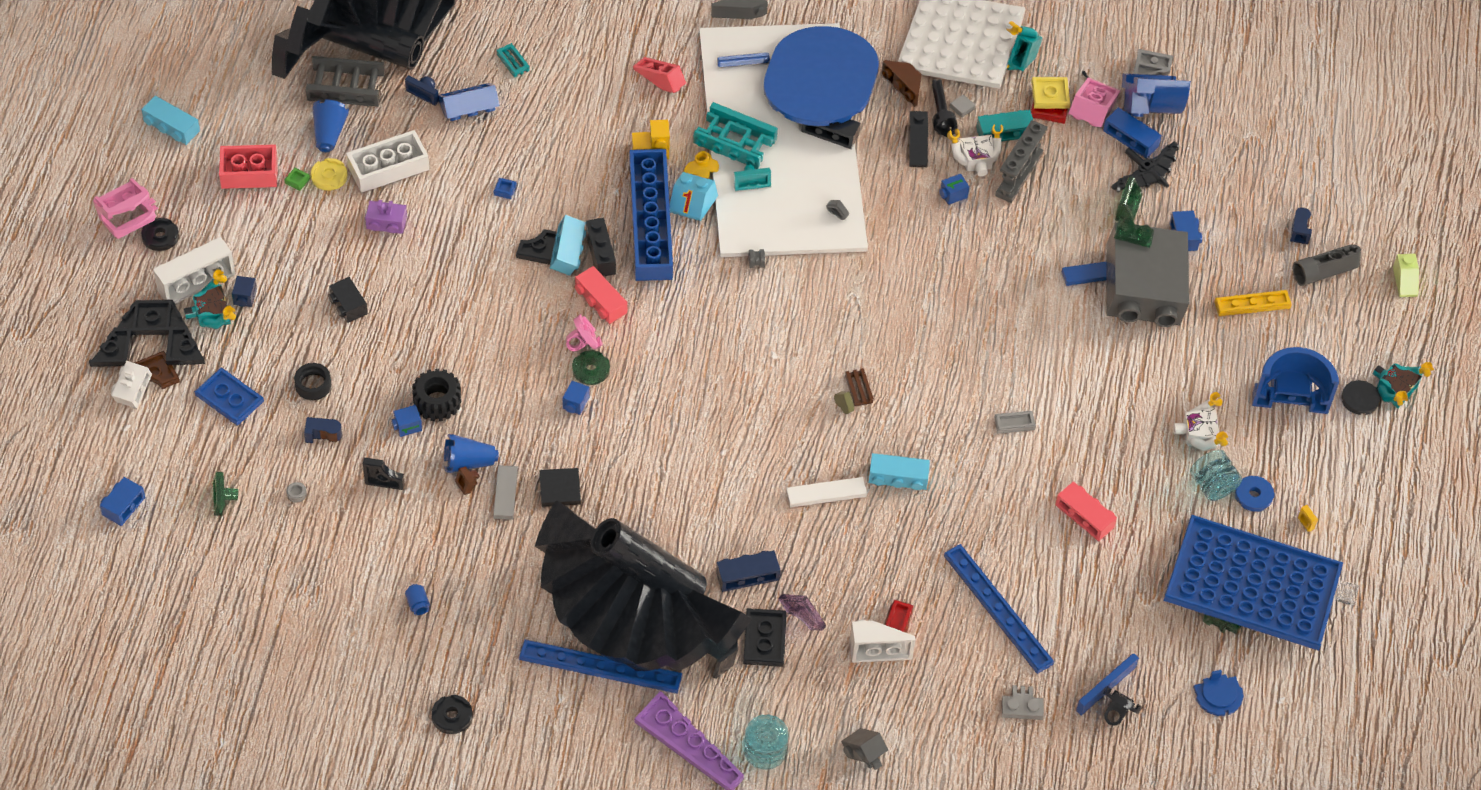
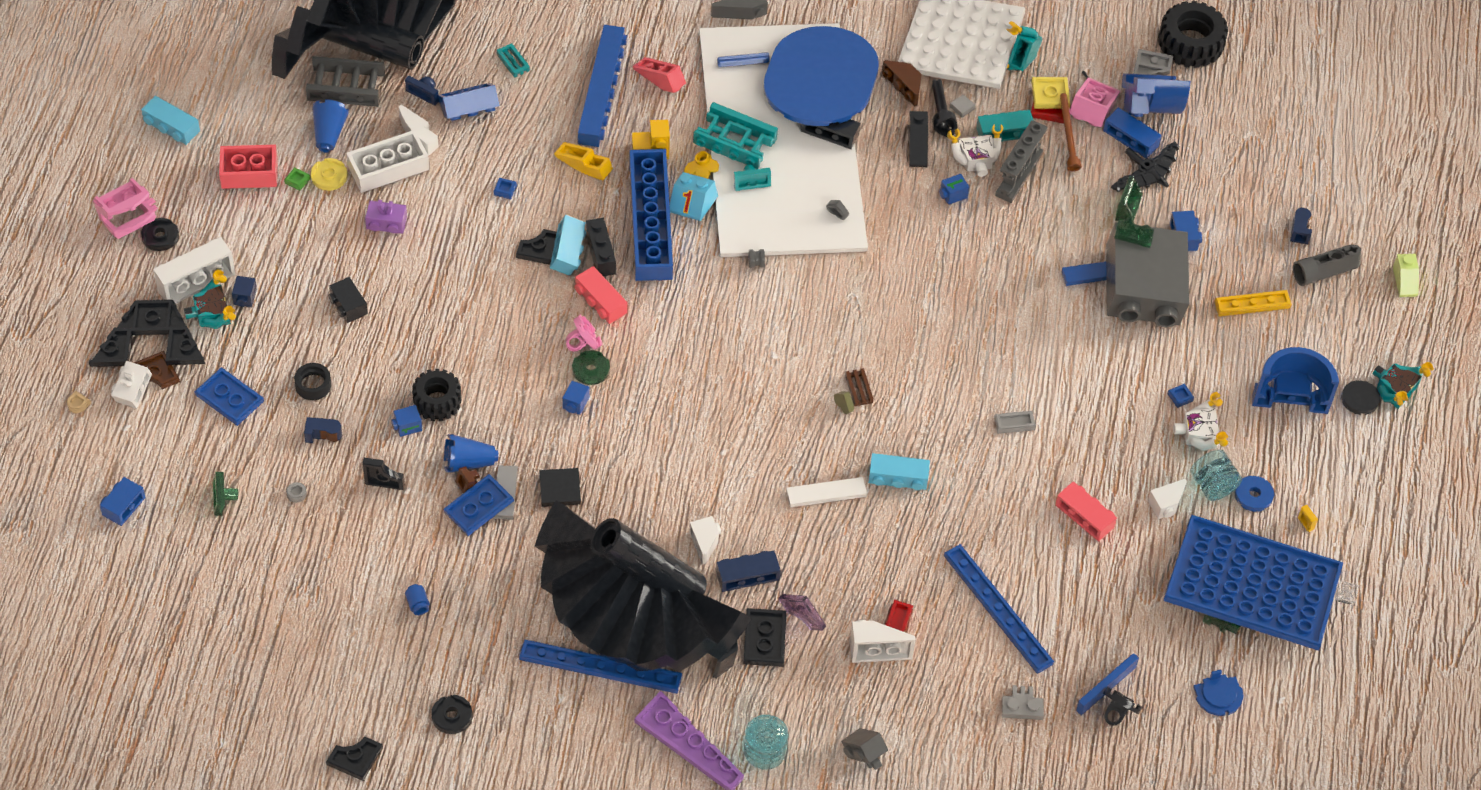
none -> tan tile [67,391,91,414]
none -> black tile [326,736,383,781]
none -> white slope [399,105,438,156]
none -> blue tile [443,474,514,536]
none -> yellow slope [554,142,613,180]
none -> blue brick [578,24,628,147]
none -> white slope [689,516,721,565]
none -> dark orange piece [1060,93,1082,172]
none -> white slope [1148,479,1187,519]
none -> black tyre [1158,1,1228,68]
none -> blue tile [1167,383,1194,408]

